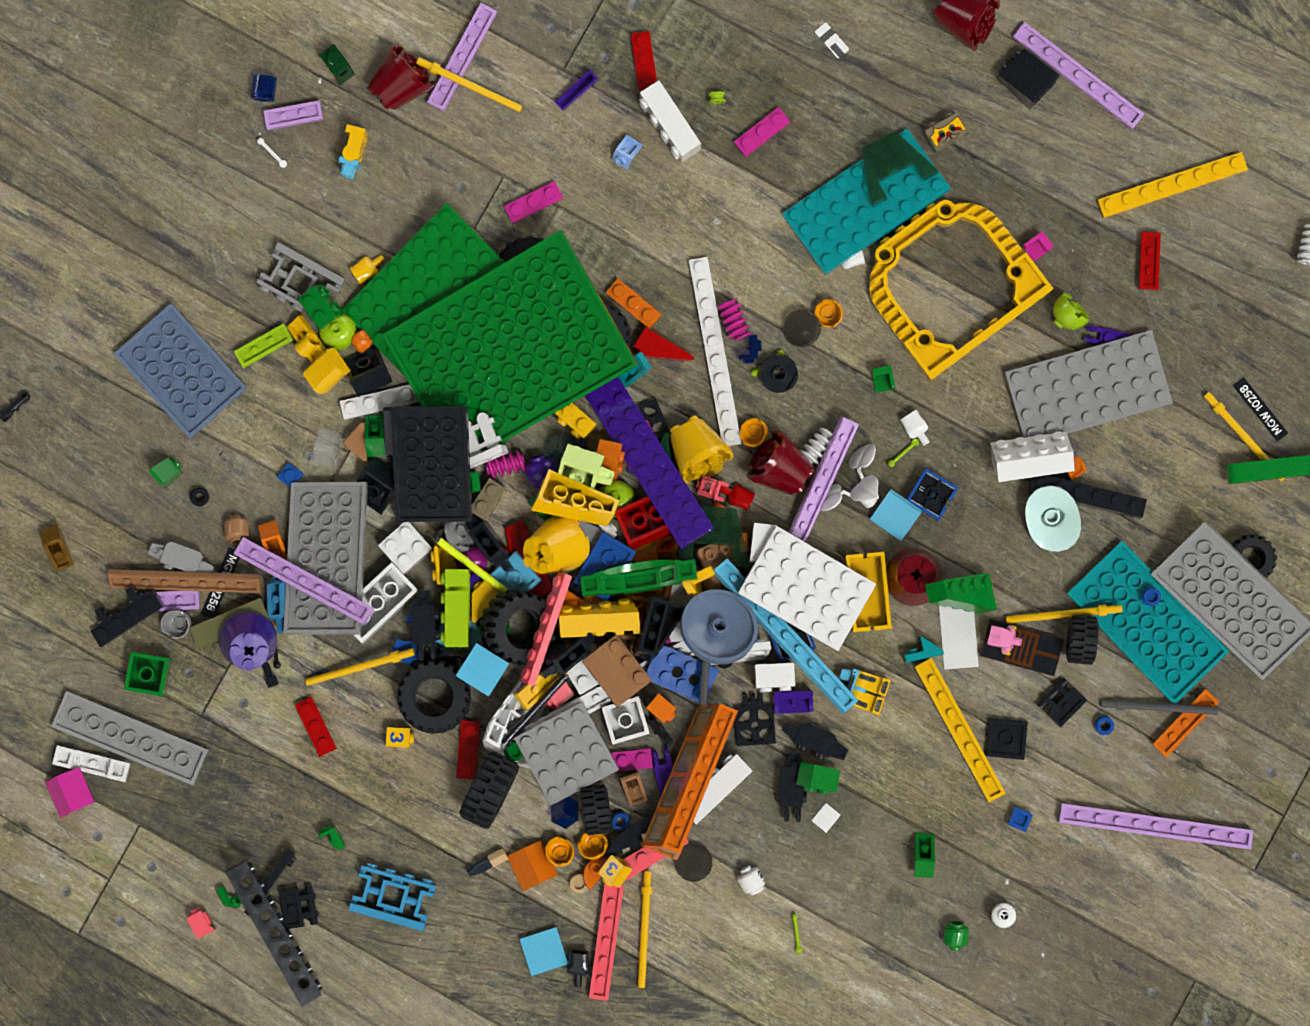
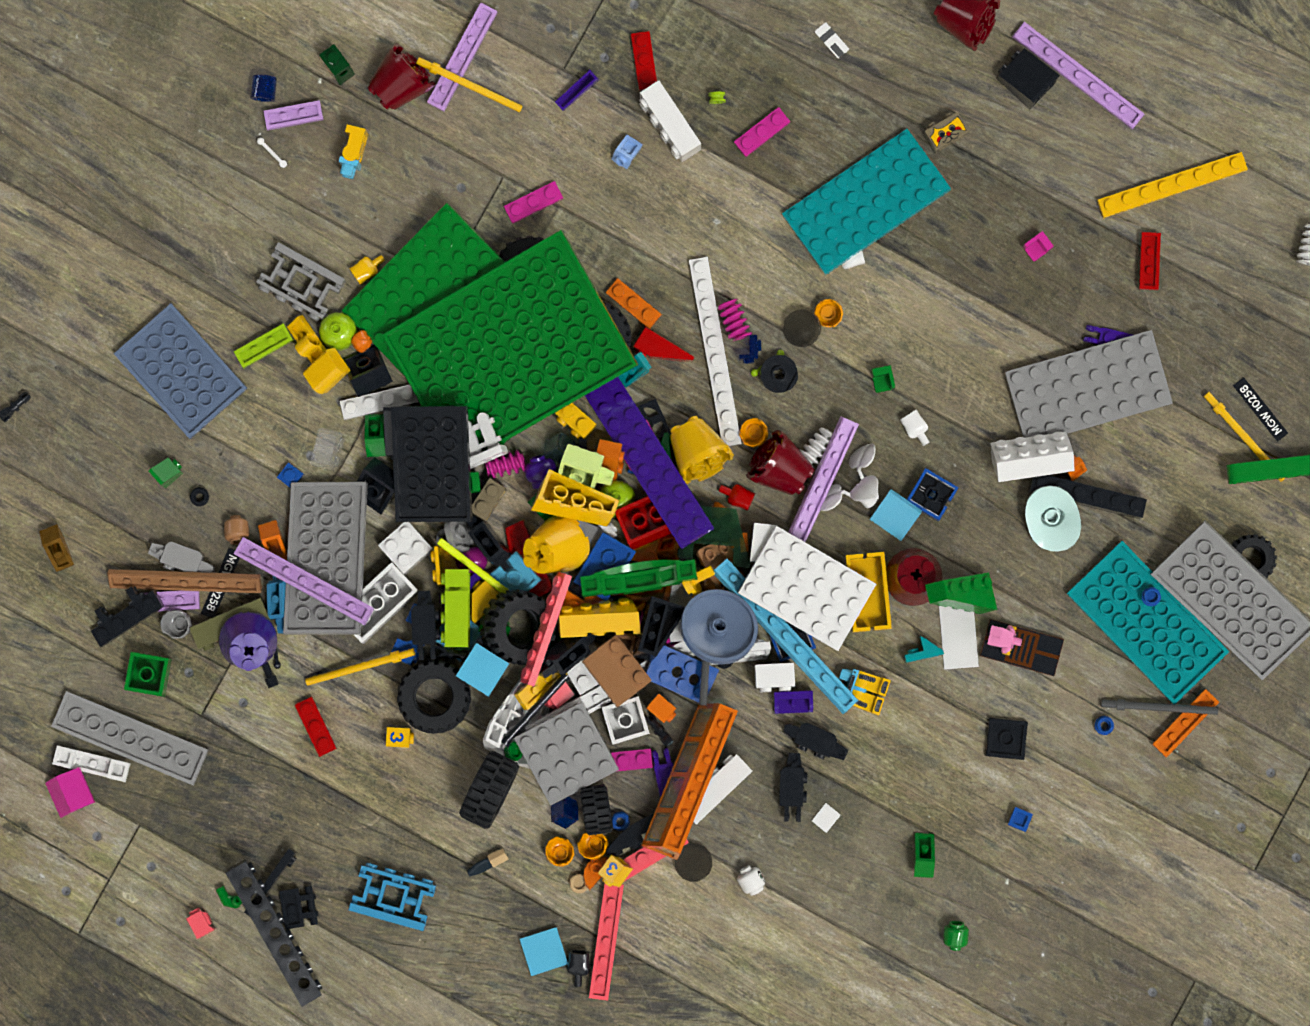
green bracket [298,285,343,330] -> none
green bracket [318,825,347,851] -> none
medium nougat slope [343,423,368,463] -> none
red plate [456,720,481,779] -> none
orange slope [507,840,558,891] -> none
medium nougat slope [620,772,648,807] -> none
yellow bar [637,871,653,988] -> none
coral window [696,476,729,502] -> none
black piece [735,692,776,746] -> none
lime hinge [792,913,803,954] -> none
green brick [796,762,841,795] -> none
clear green wing [862,131,938,207] -> none
yellow arch [869,200,1054,381] -> none
lime hinge [888,438,920,467] -> none
yellow plate [914,658,1006,803] -> none
white head [990,903,1016,928] -> none
yellow bar [1006,604,1122,624] -> none
black plate [1037,677,1087,728] -> none
lime cylinder [1053,292,1090,330] -> none
lavender plate [1059,803,1254,850] -> none
black tyre [1066,615,1099,665] -> none

